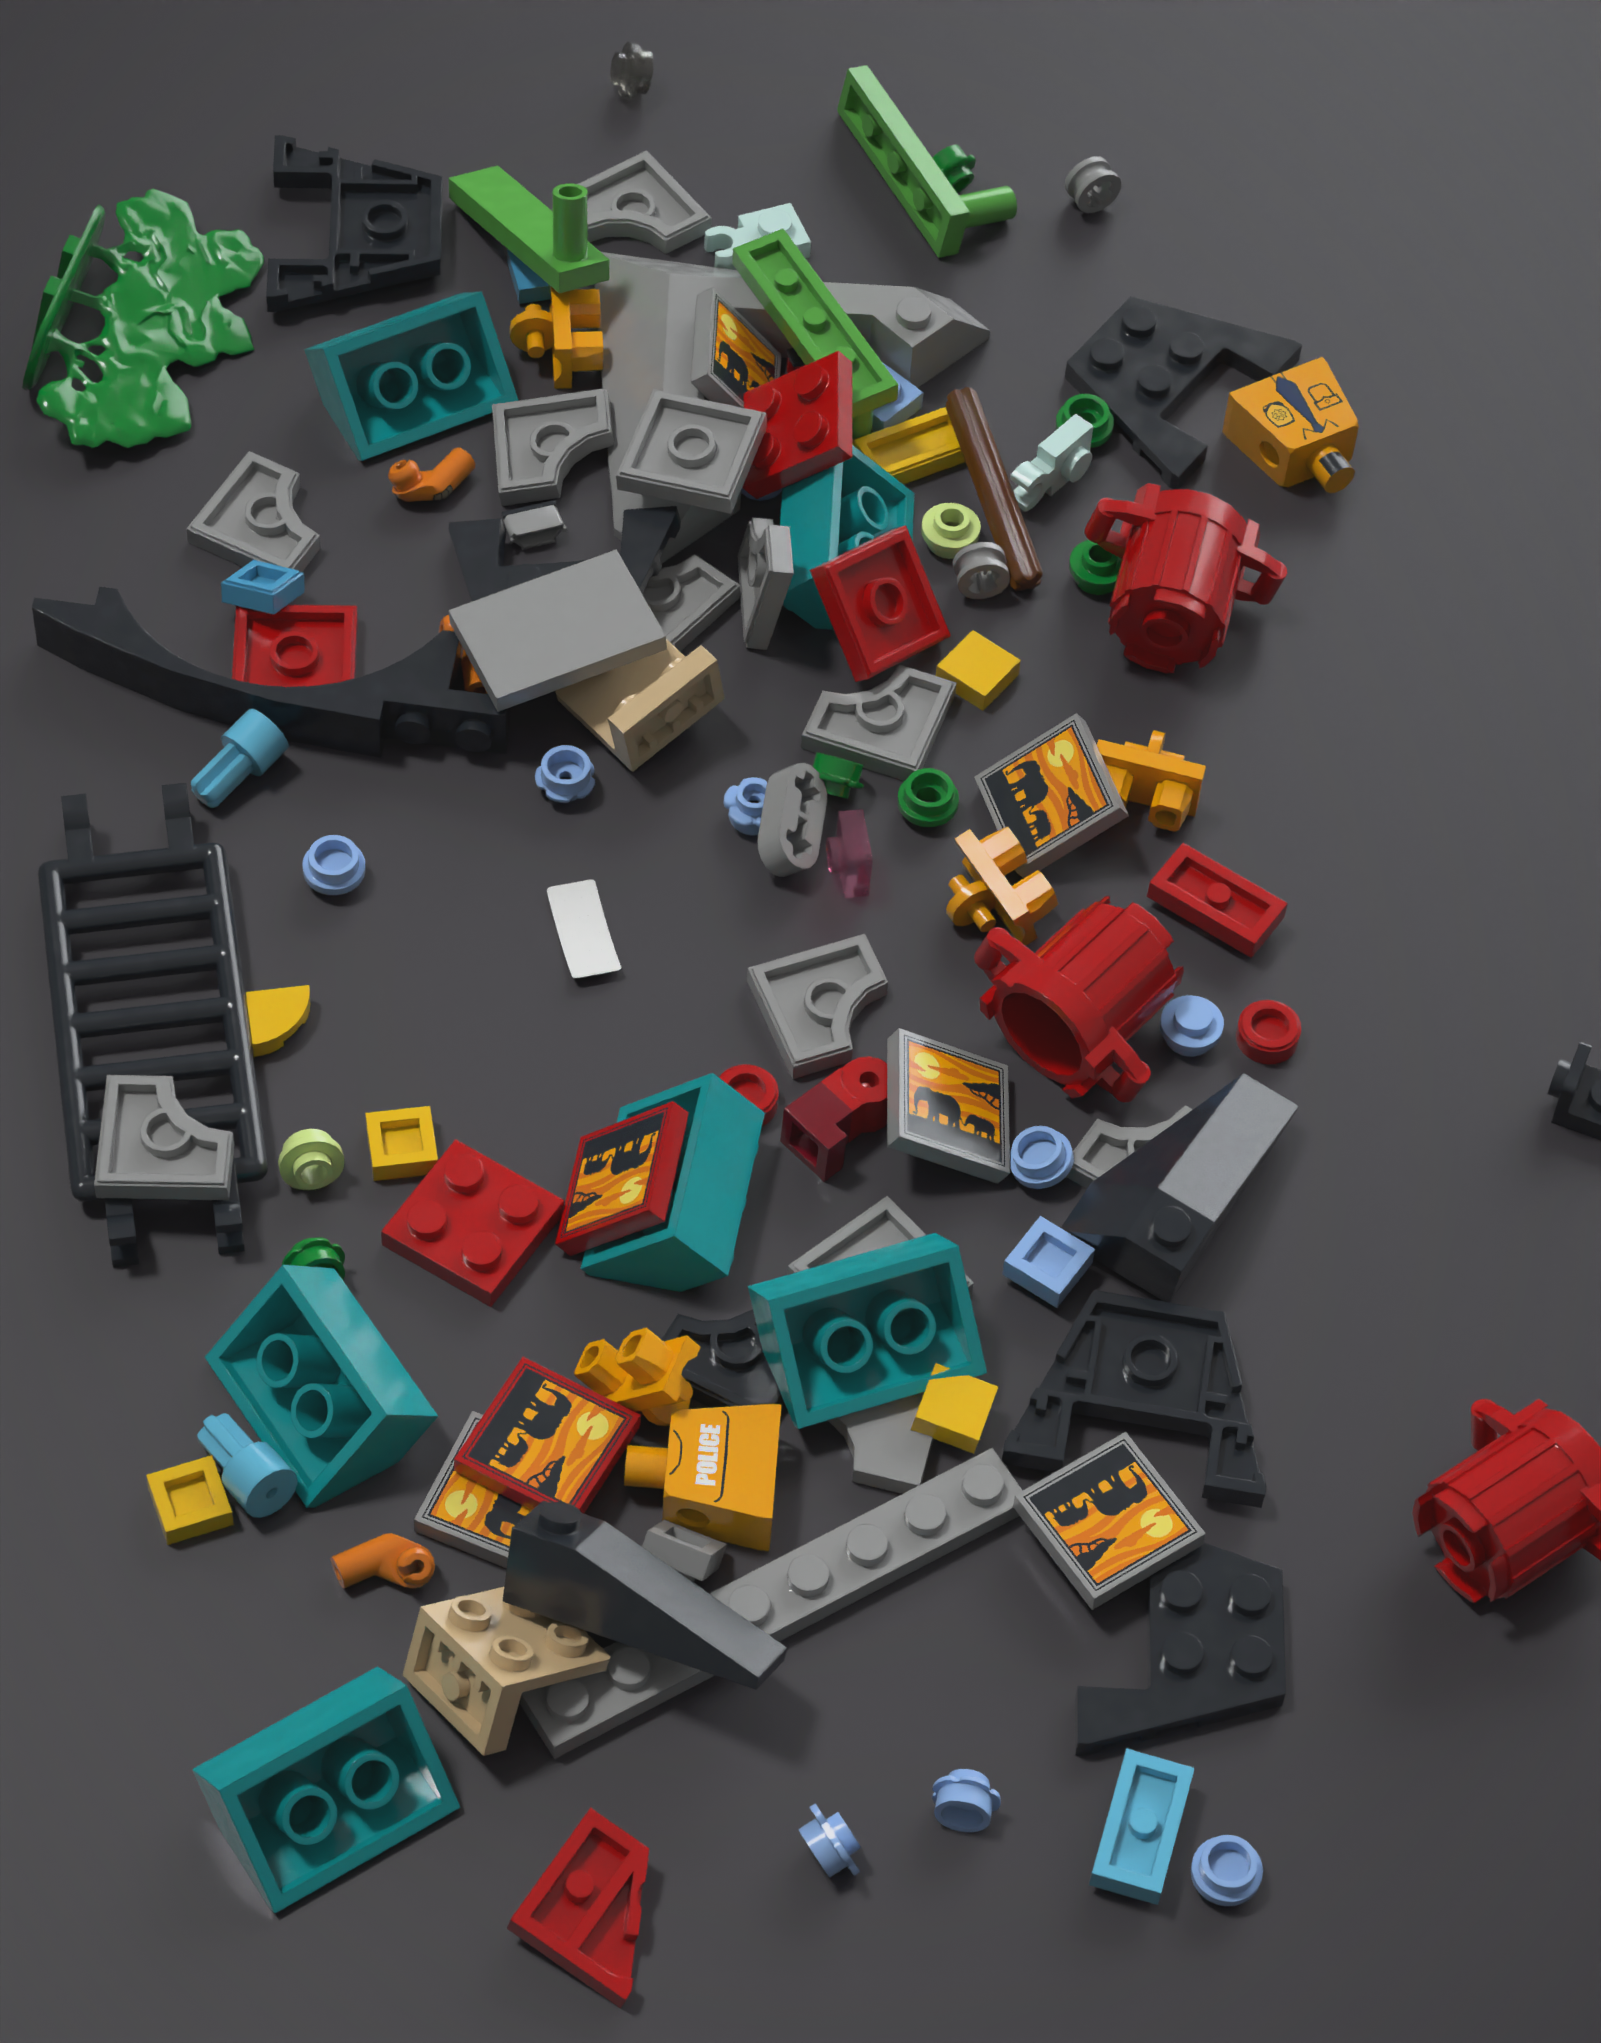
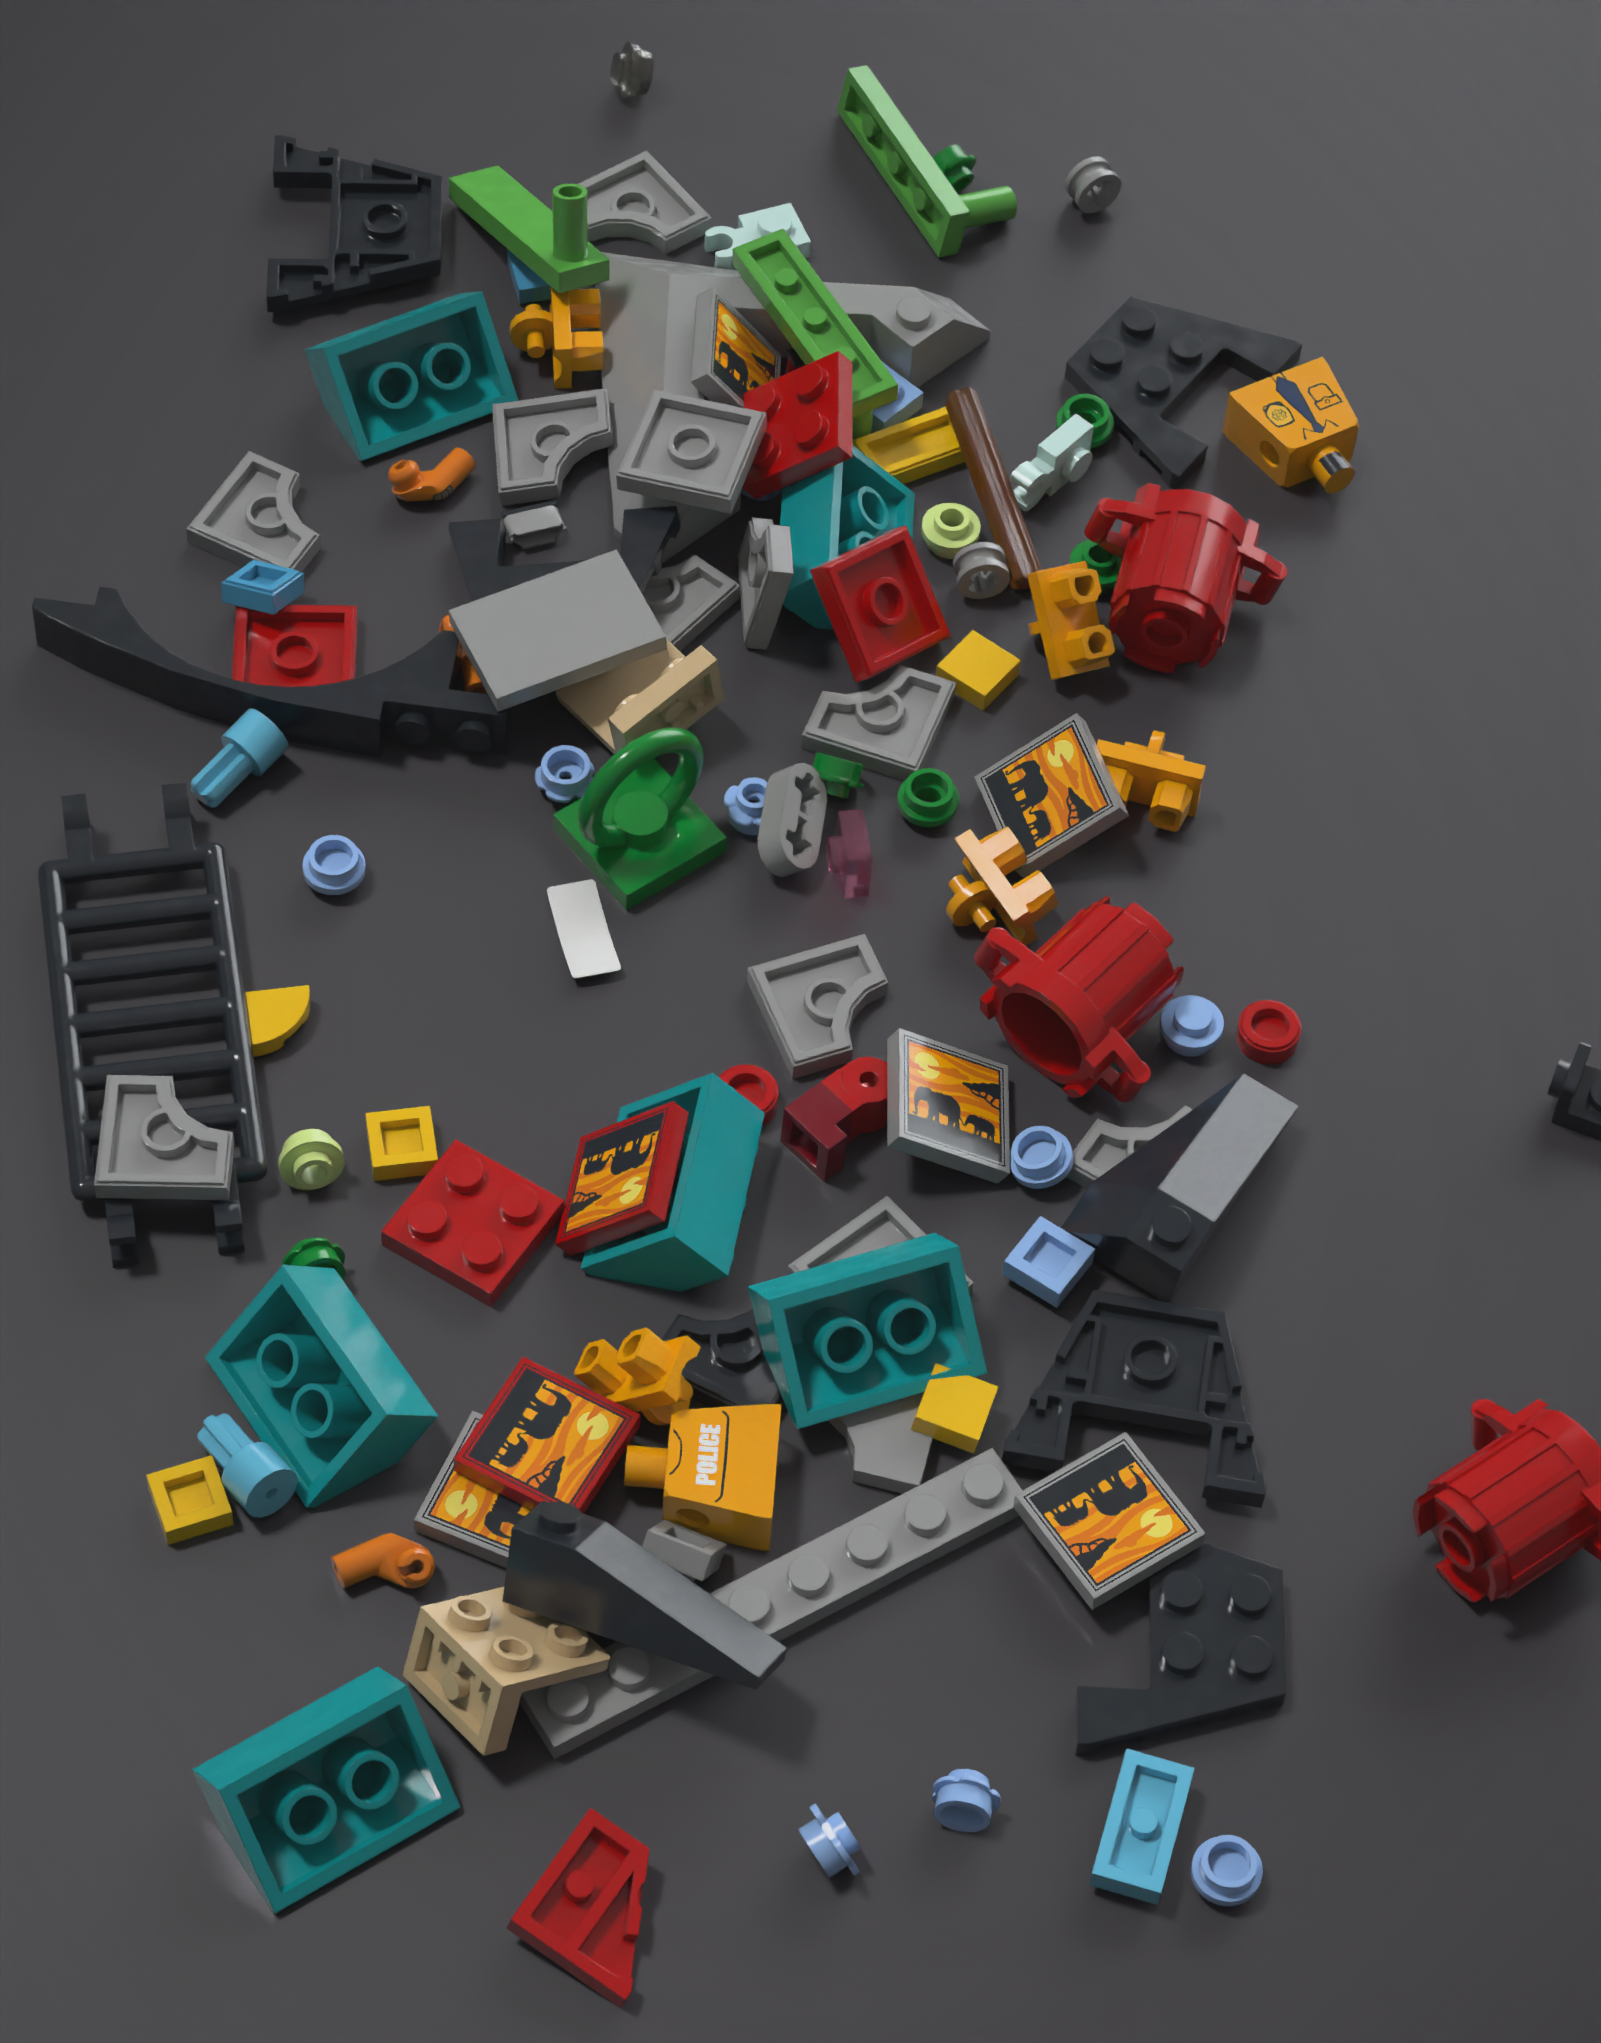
green plant [22,188,264,448] -> none
red plate [1147,843,1288,958] -> none
none -> green tile [553,727,727,910]
none -> light orange hips [1027,561,1115,680]

